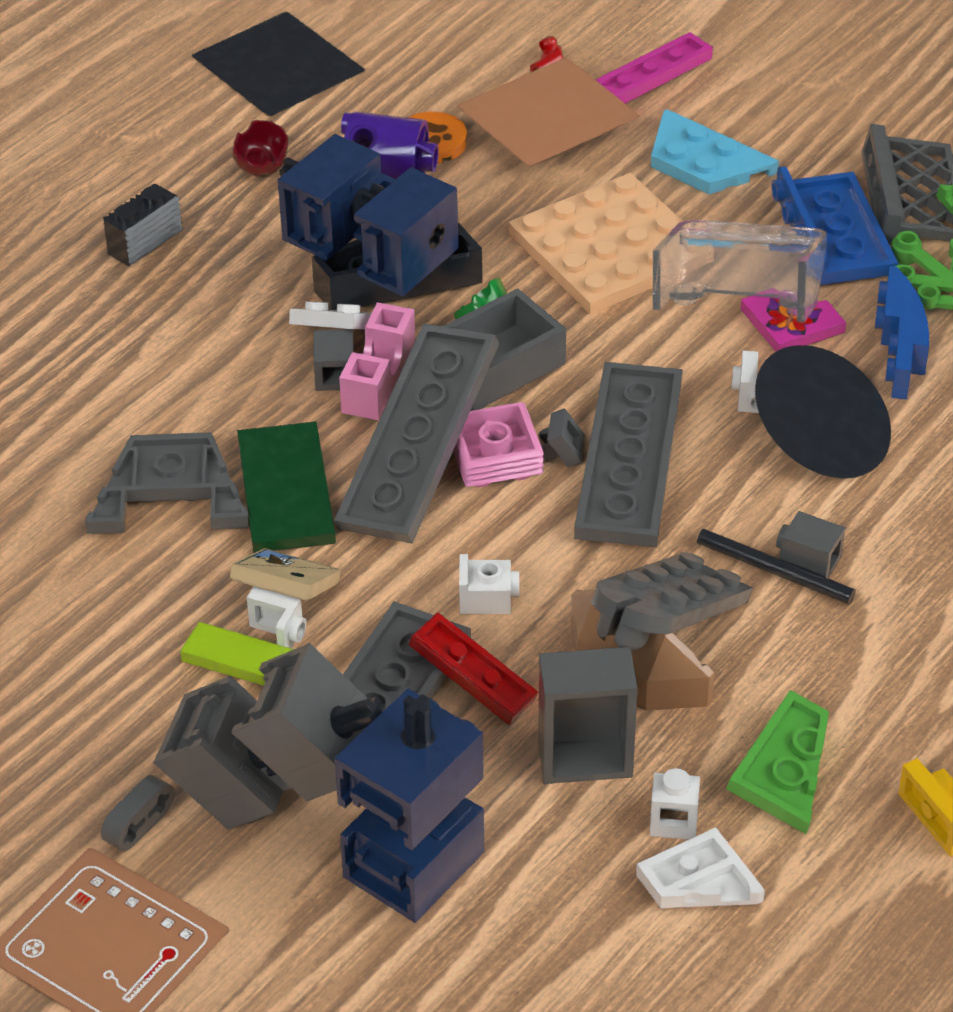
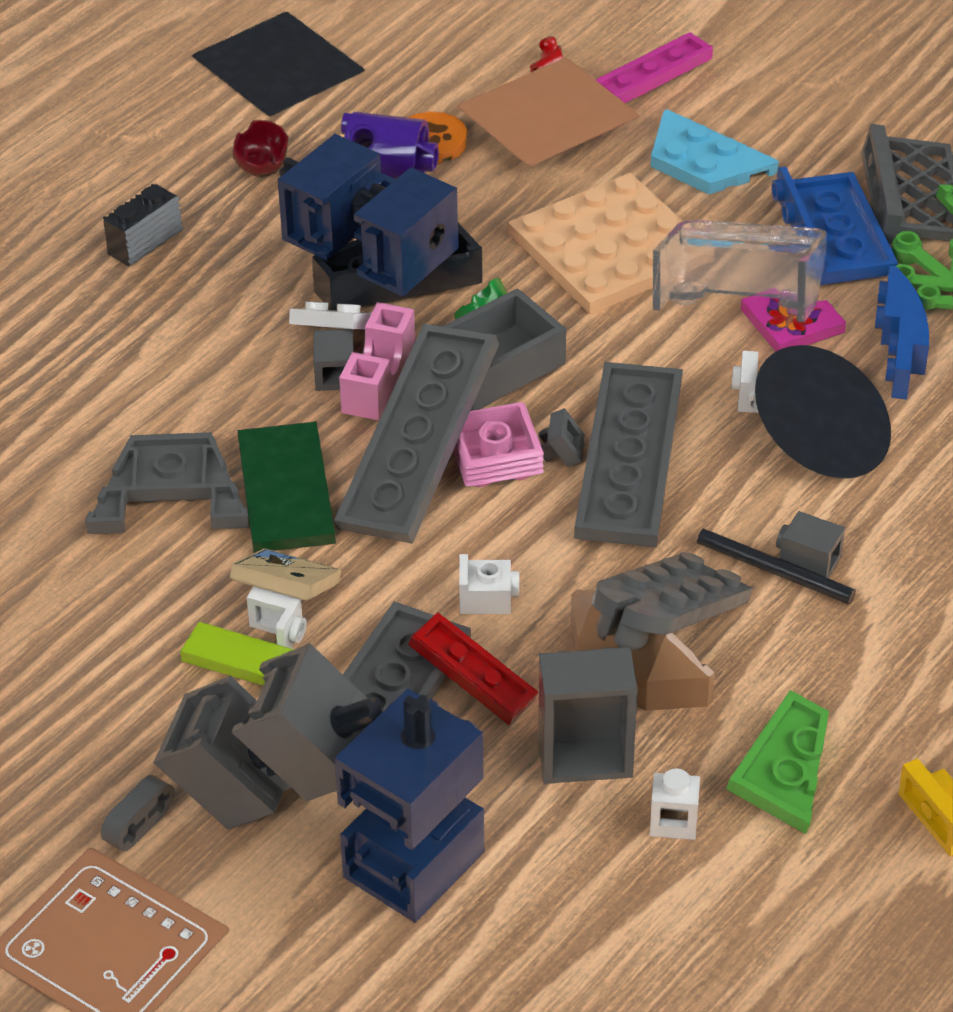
white wing [636,827,765,908] -> none

